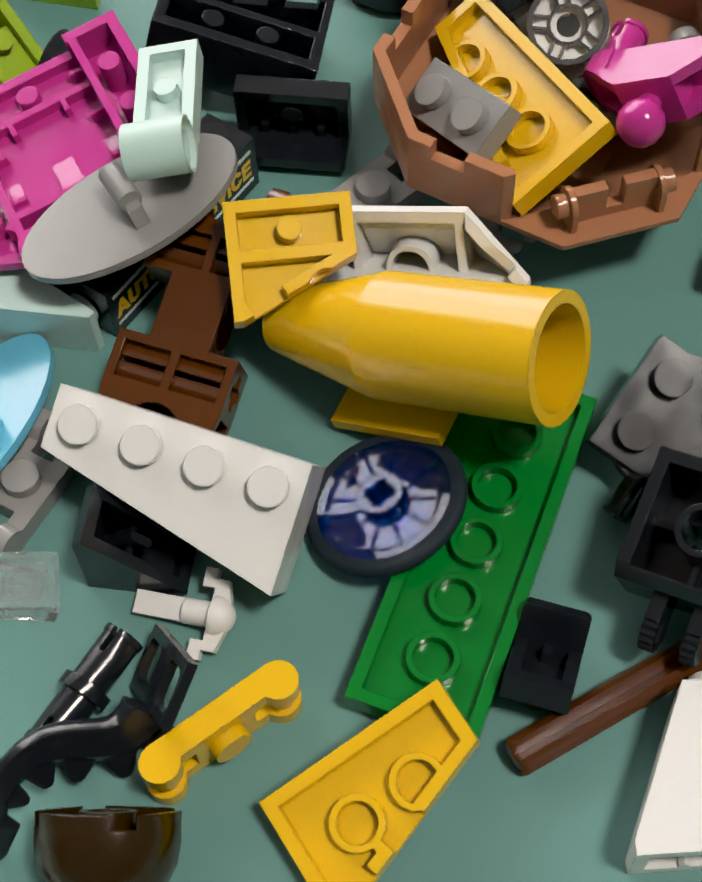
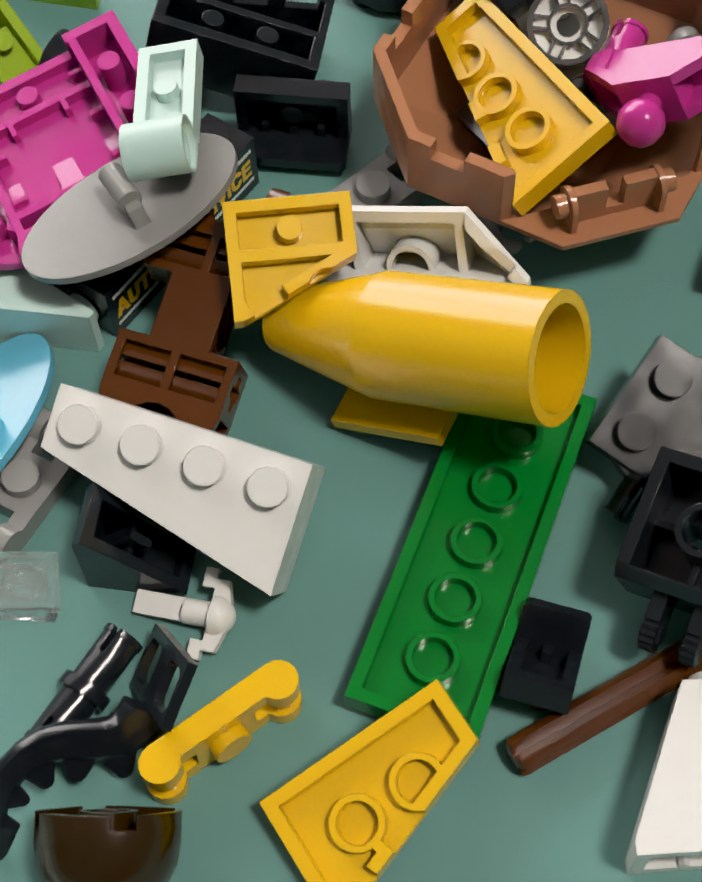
clear blue wheel [306,435,468,578] -> none
light grey plate [406,57,522,160] -> none

